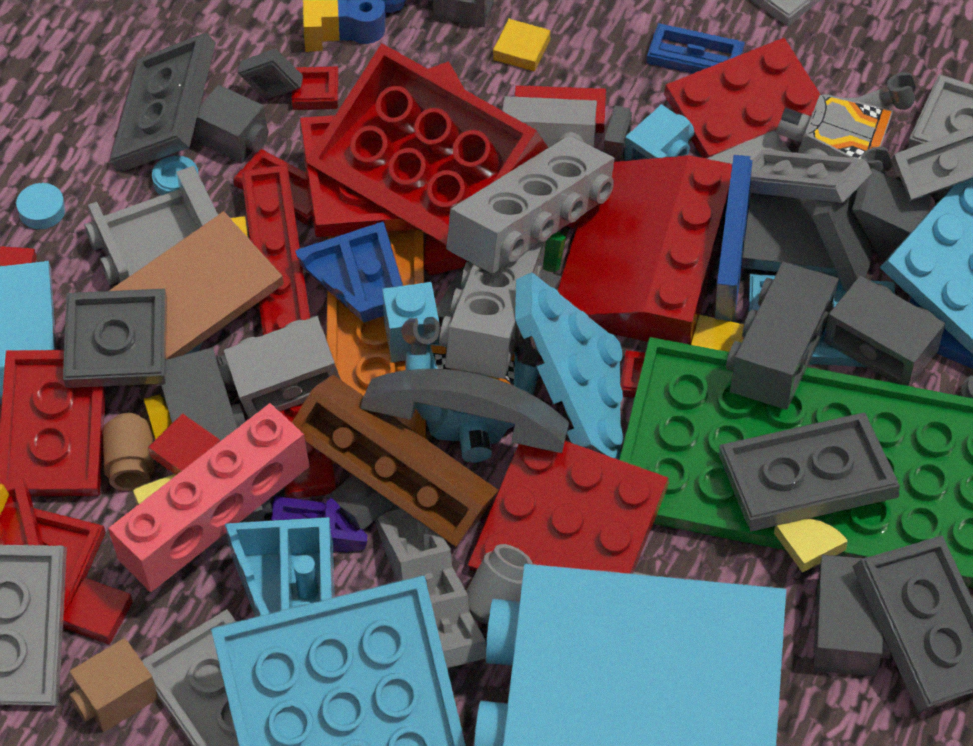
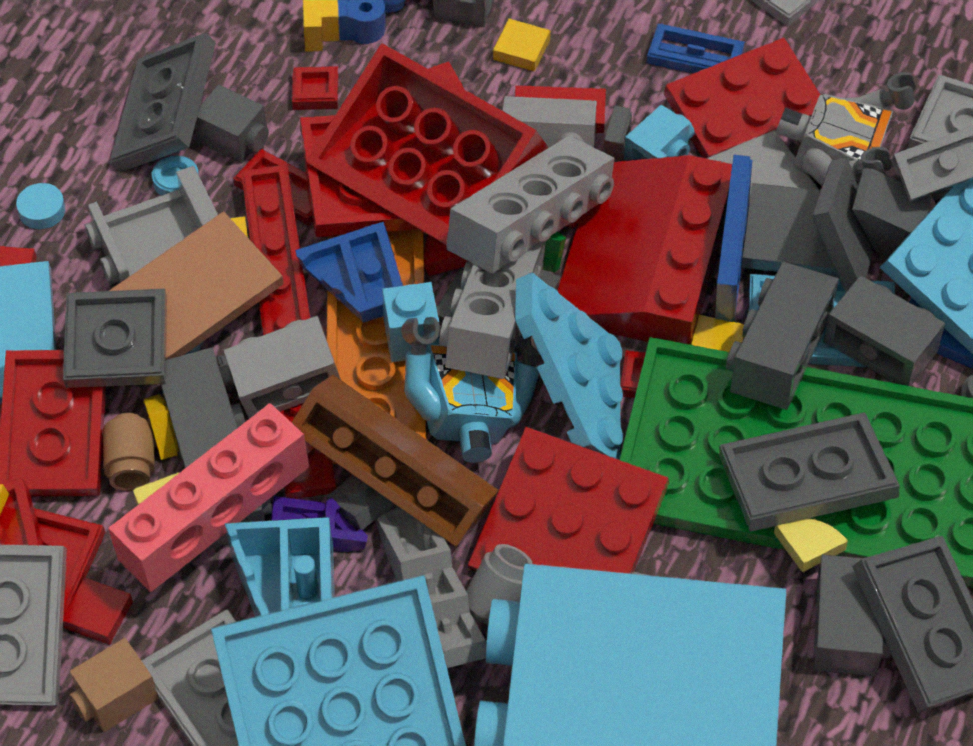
red tile [148,413,220,475] -> none
dark grey tile [238,48,303,100] -> none
dark grey slope [361,369,569,453] -> none
light grey tile [750,150,872,203] -> none

